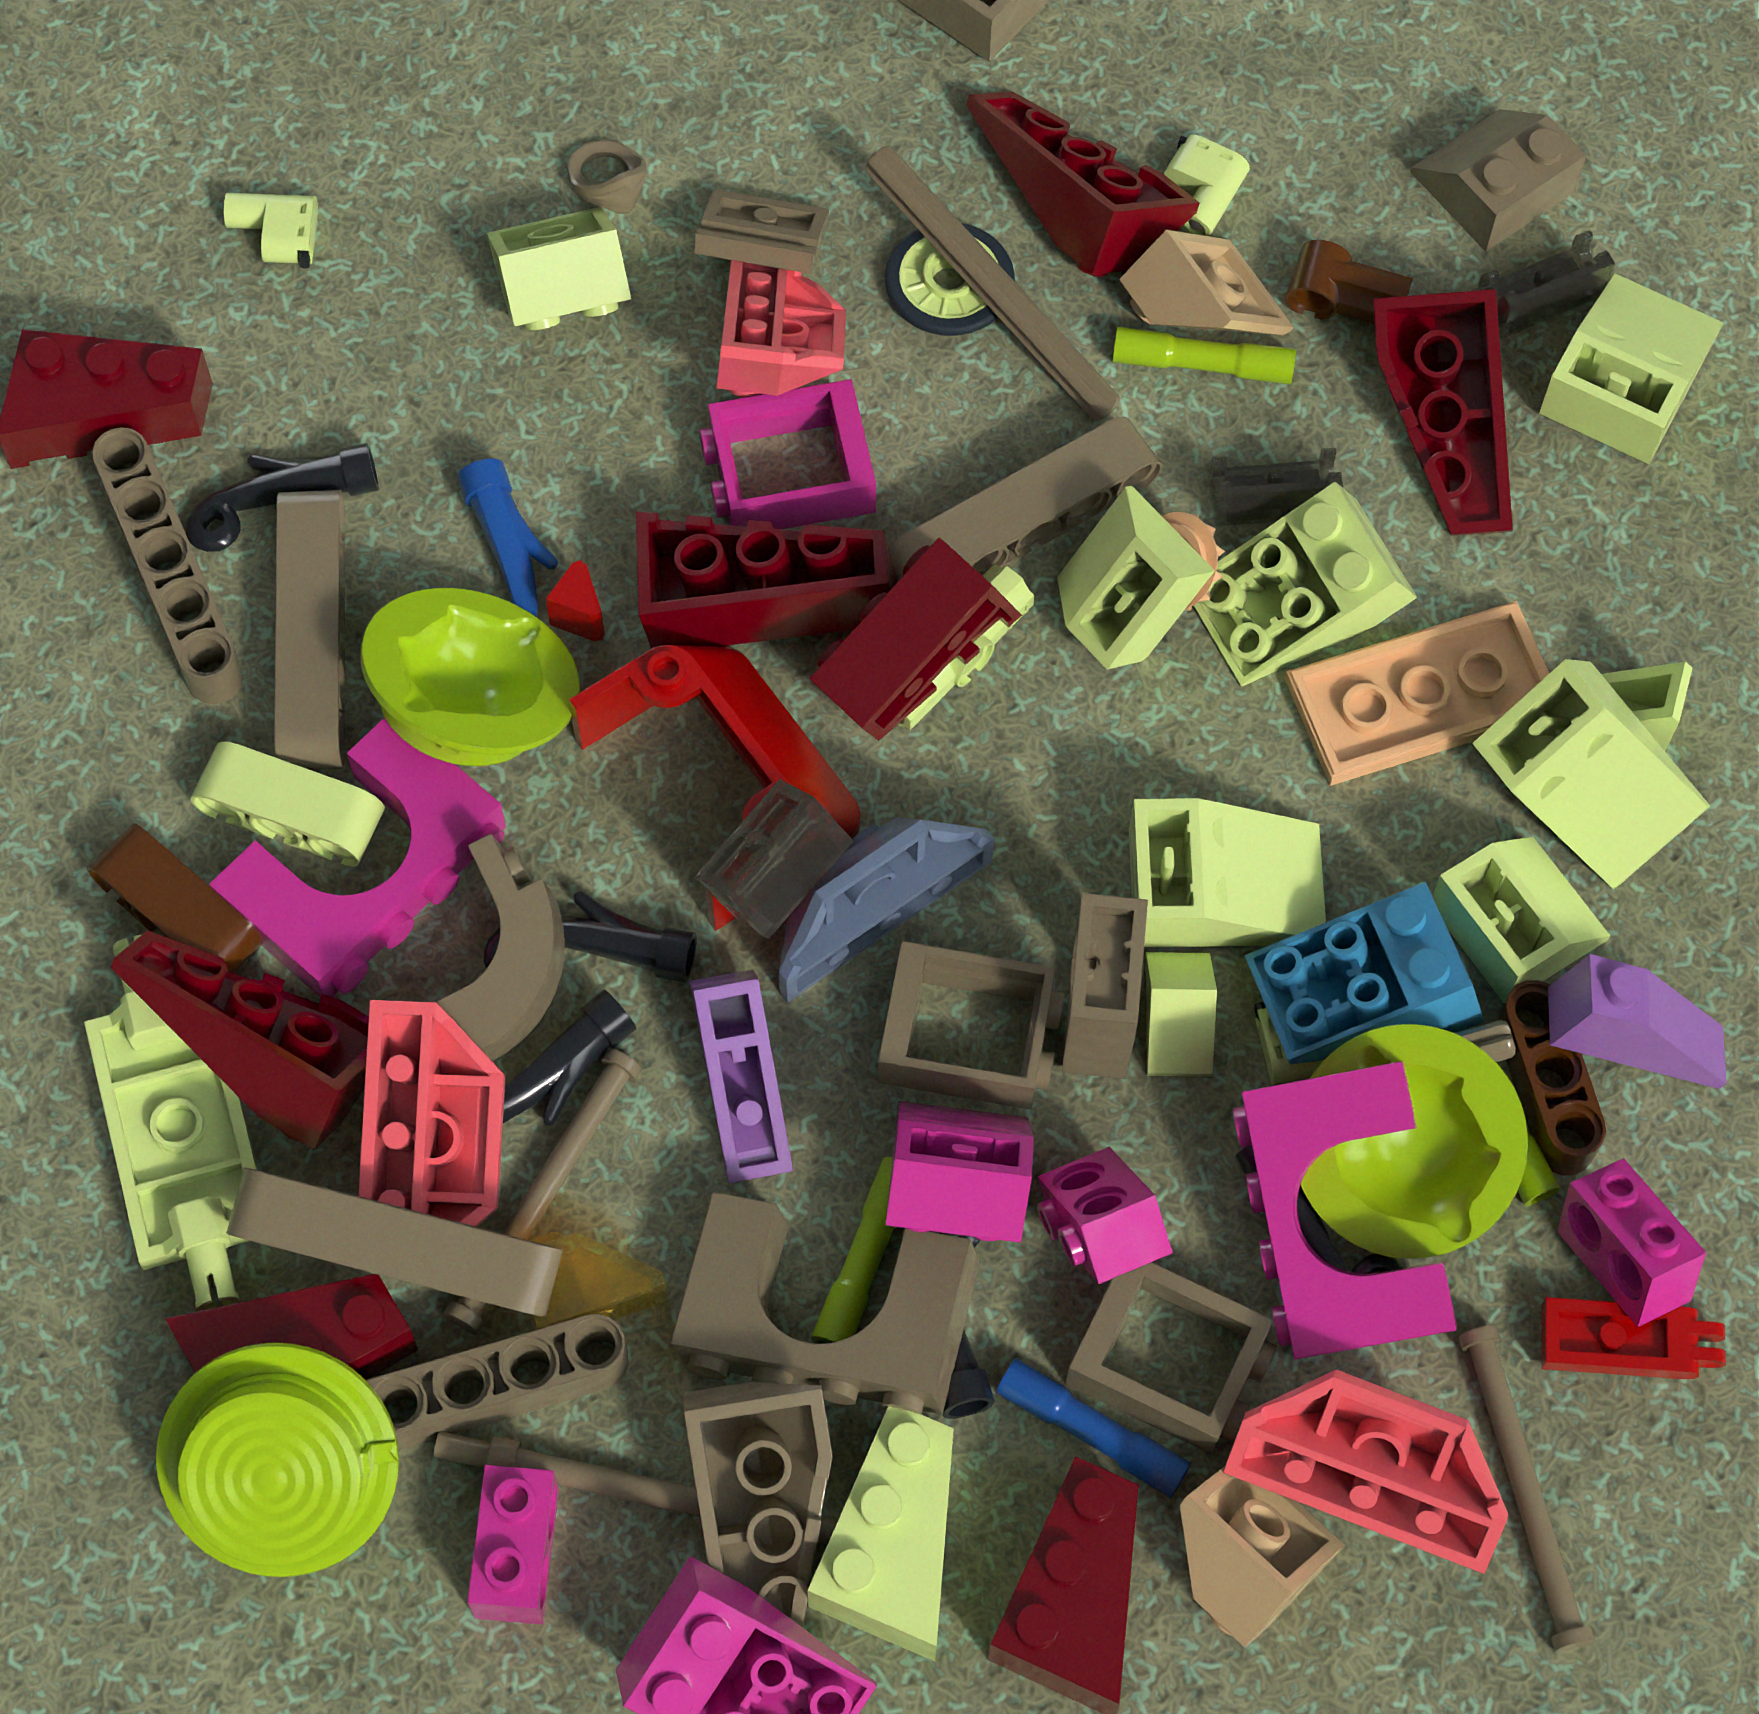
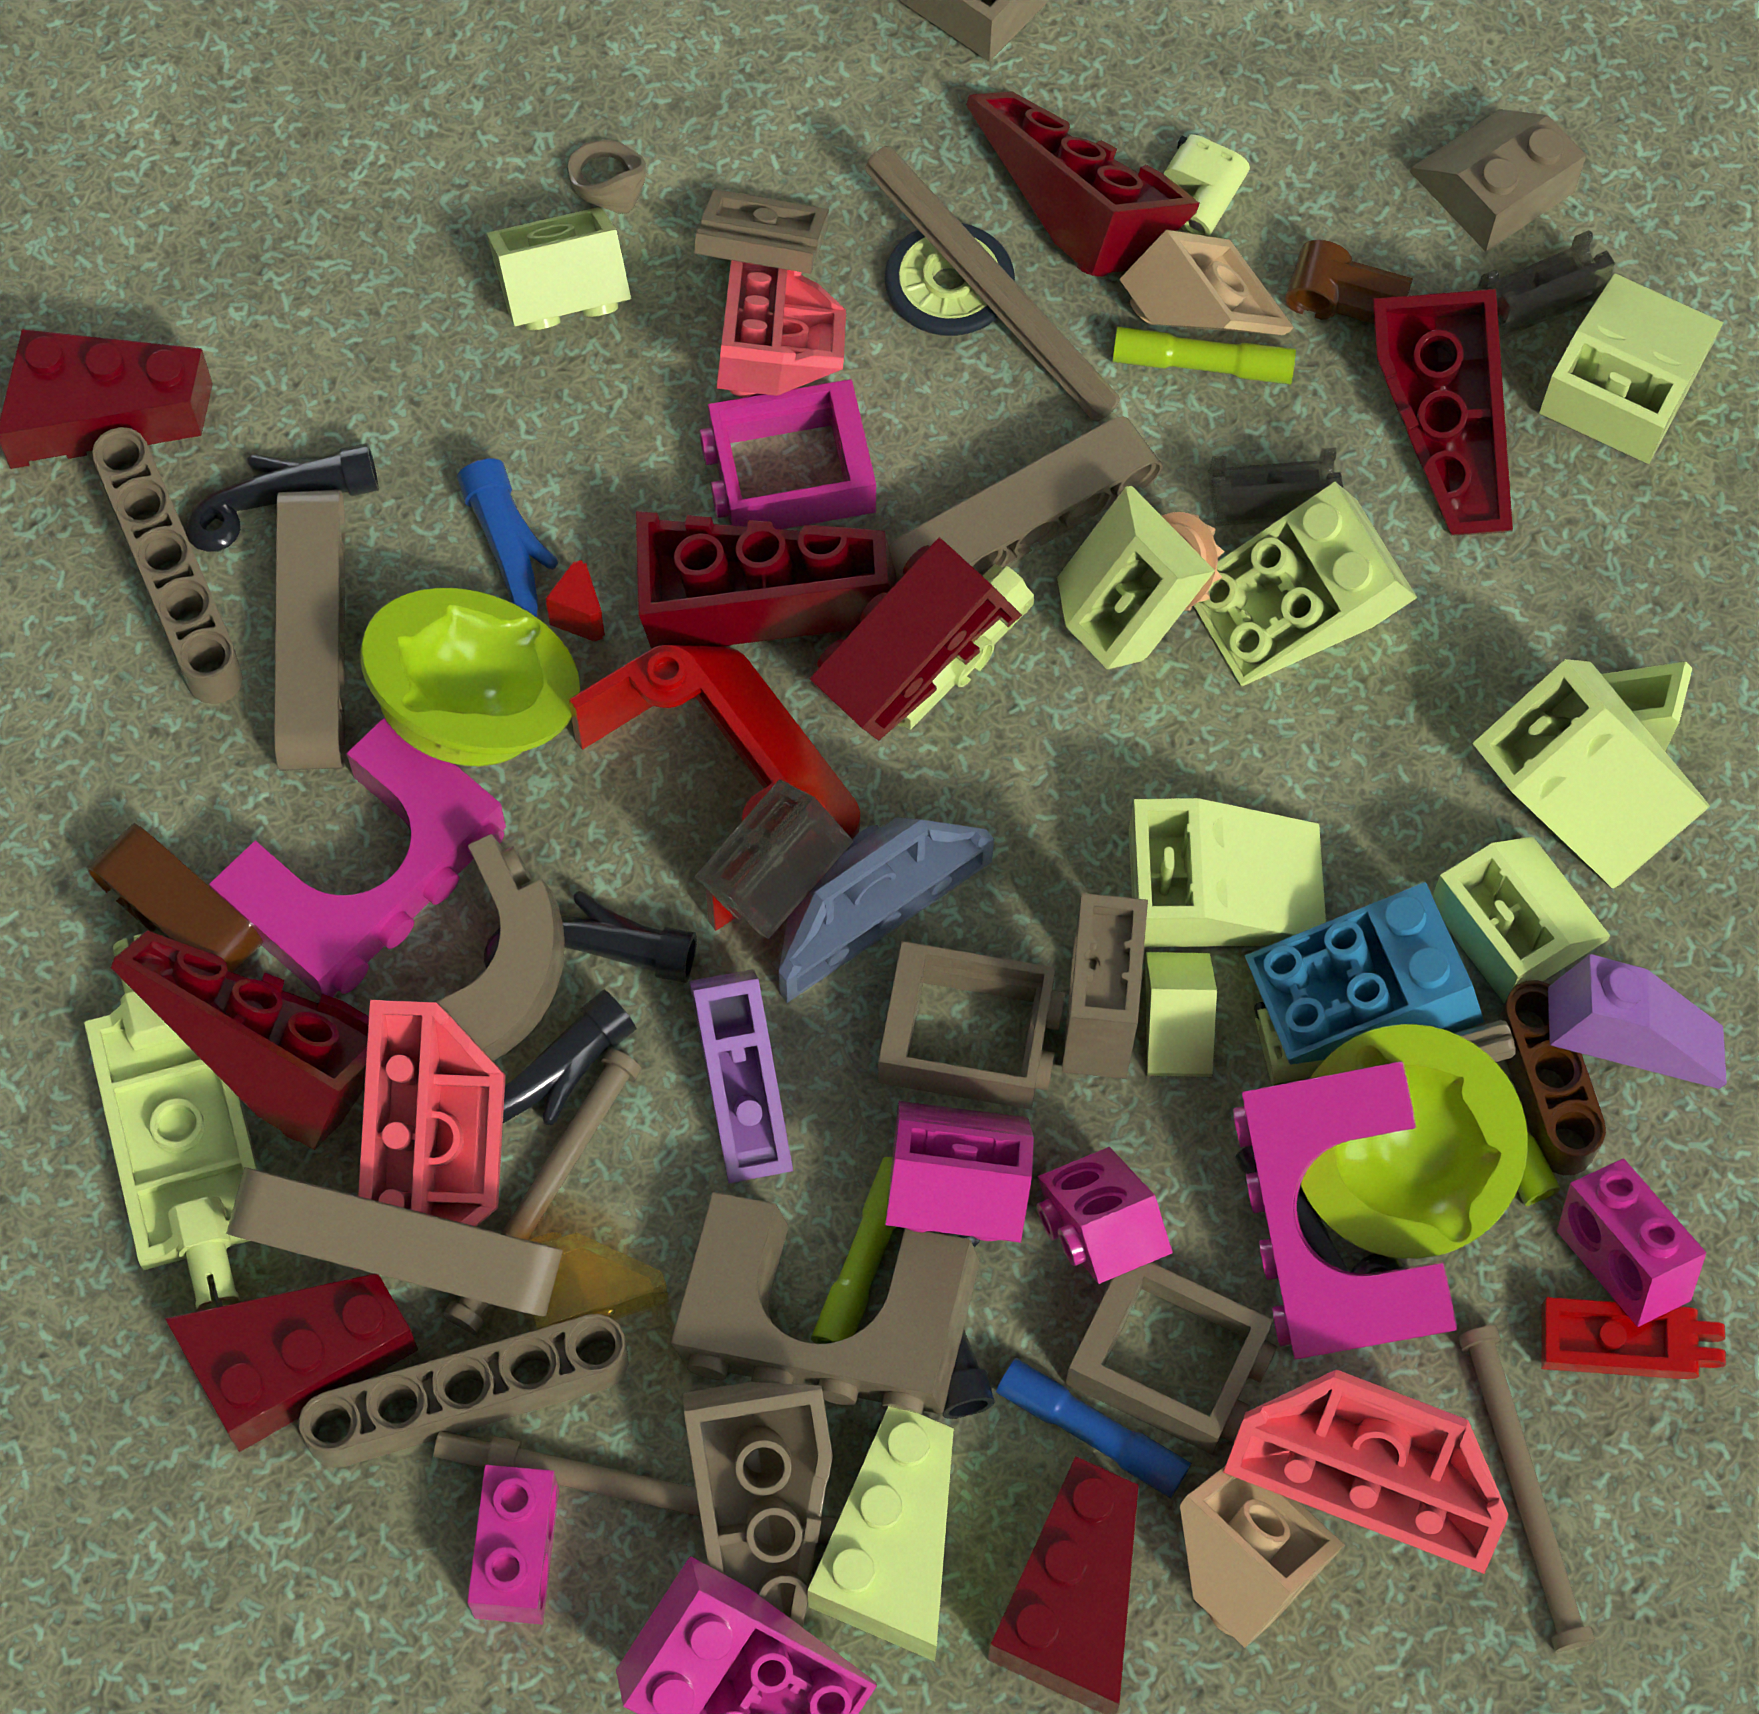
lime piece [156,1343,399,1577] -> none
yellowish green beam [190,742,385,867] -> none
yellowish green piece [224,193,318,268] -> none
light nougat tile [1285,601,1549,786] -> none

